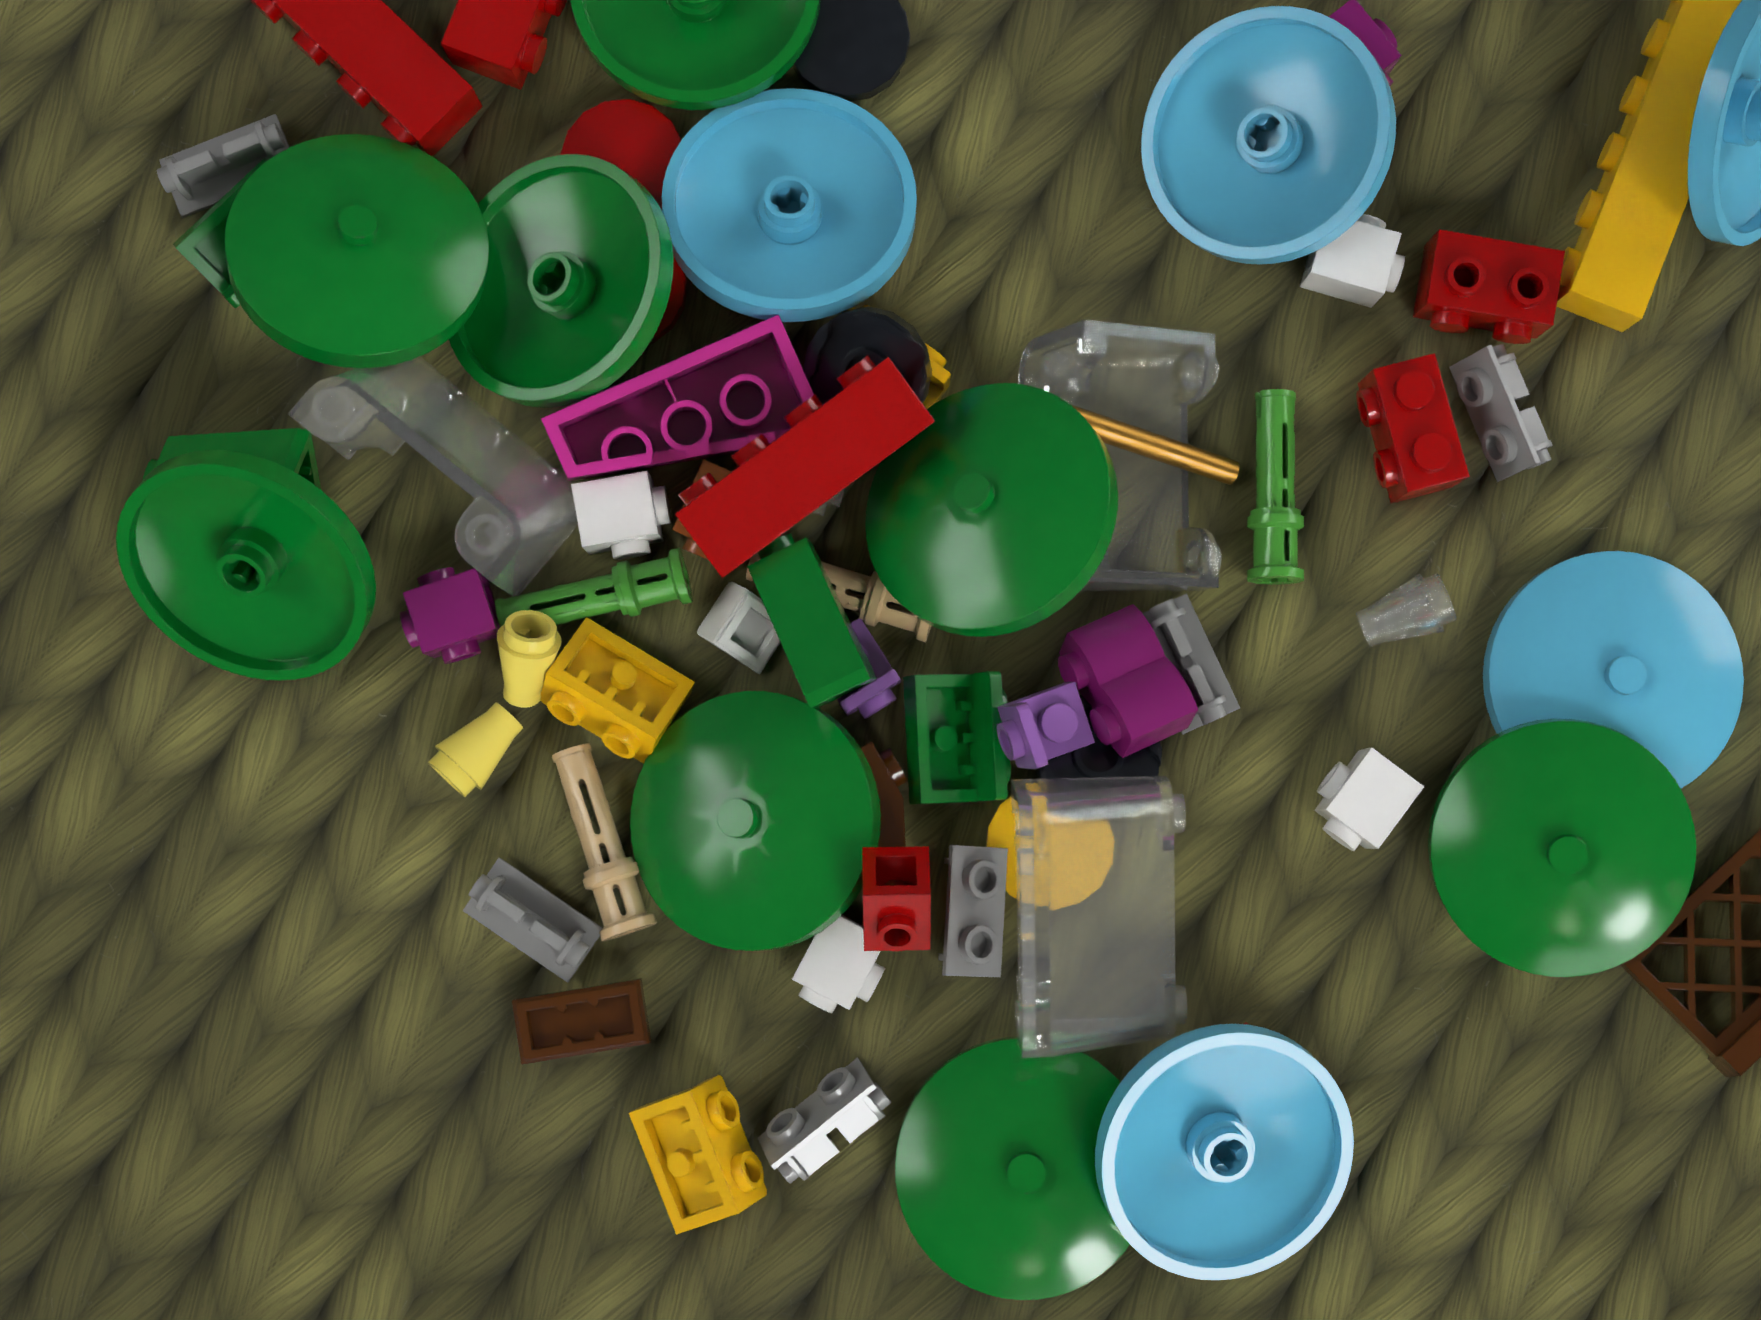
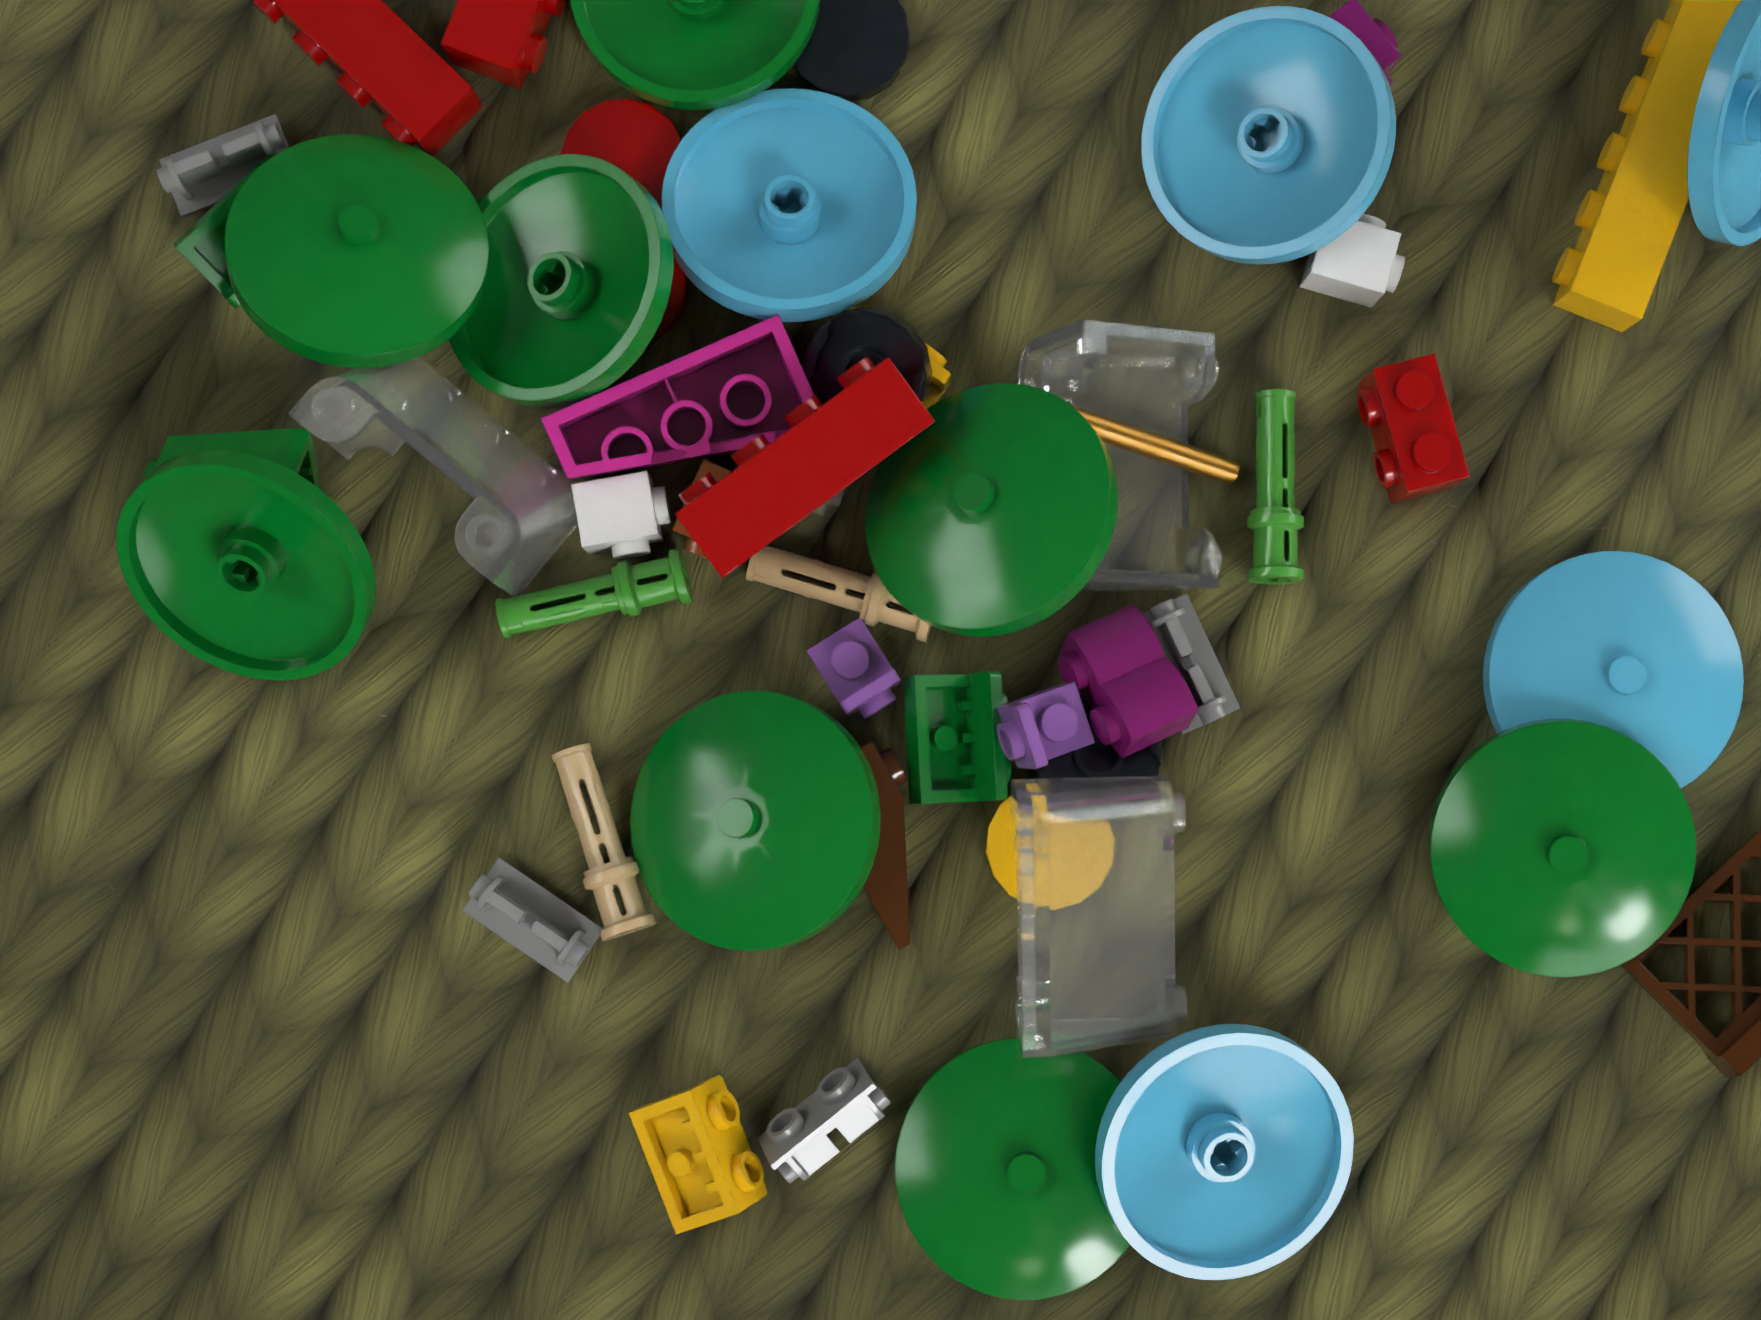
magenta brick [400,567,500,664] -> none
light yellow cone [428,702,523,797] -> none
light yellow cone [497,610,562,708] -> none
reddish brown plate [512,978,651,1065] -> none
yellow bracket [540,617,695,764] -> none
white slope [697,582,781,674] -> none
green slope [747,533,877,708] -> none
white brick [792,915,885,1013] -> none
red brick [862,846,931,951] -> none
light grey hinge [938,845,1008,977] -> none
white brick [1314,748,1424,851] -> none
clear cone [1355,573,1457,647] -> none
red brick [1413,229,1565,344] -> none
light grey hinge [1449,344,1553,482] -> none

